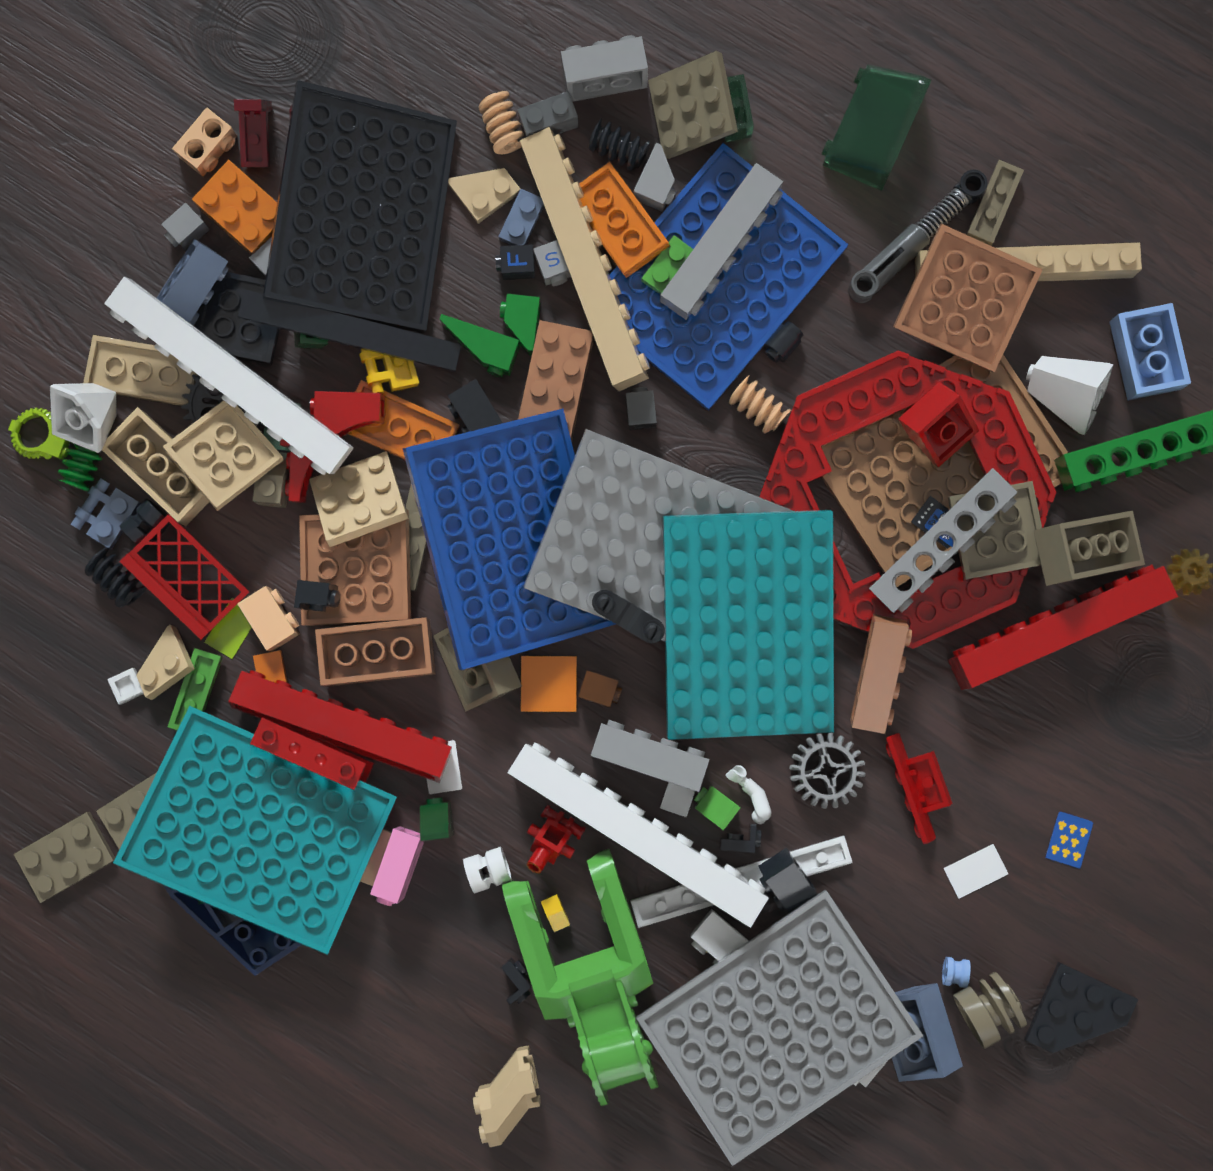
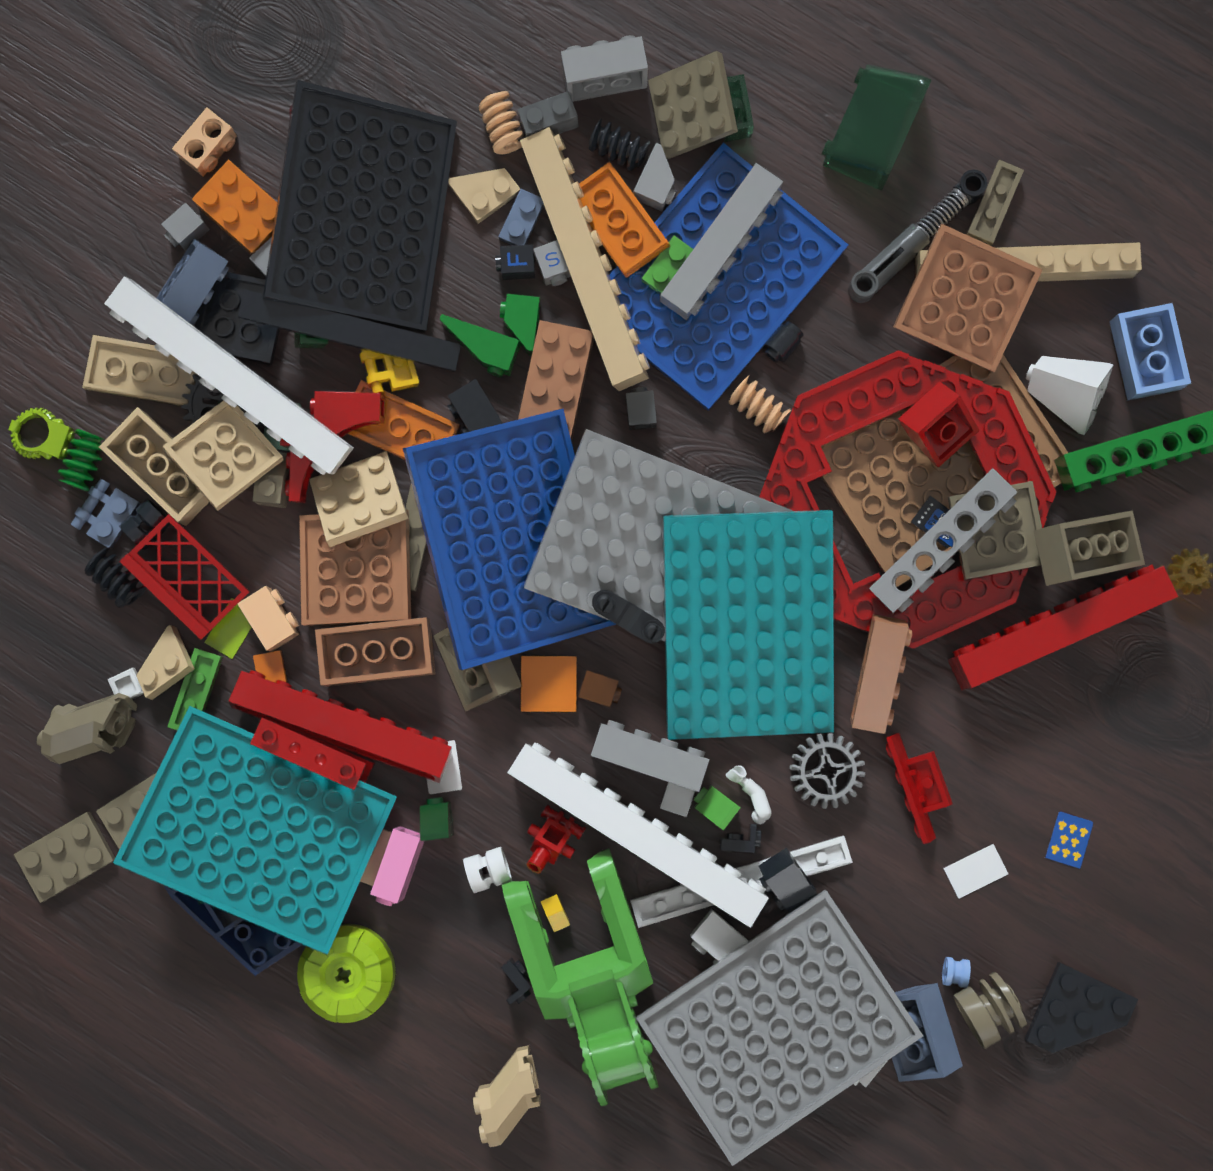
white slope [50,383,117,453] -> none
dark red bracket [234,99,272,167] -> none
black brick [294,580,340,612] -> none
none -> dark tan brick [37,693,137,764]
none -> lime piece [297,924,395,1023]

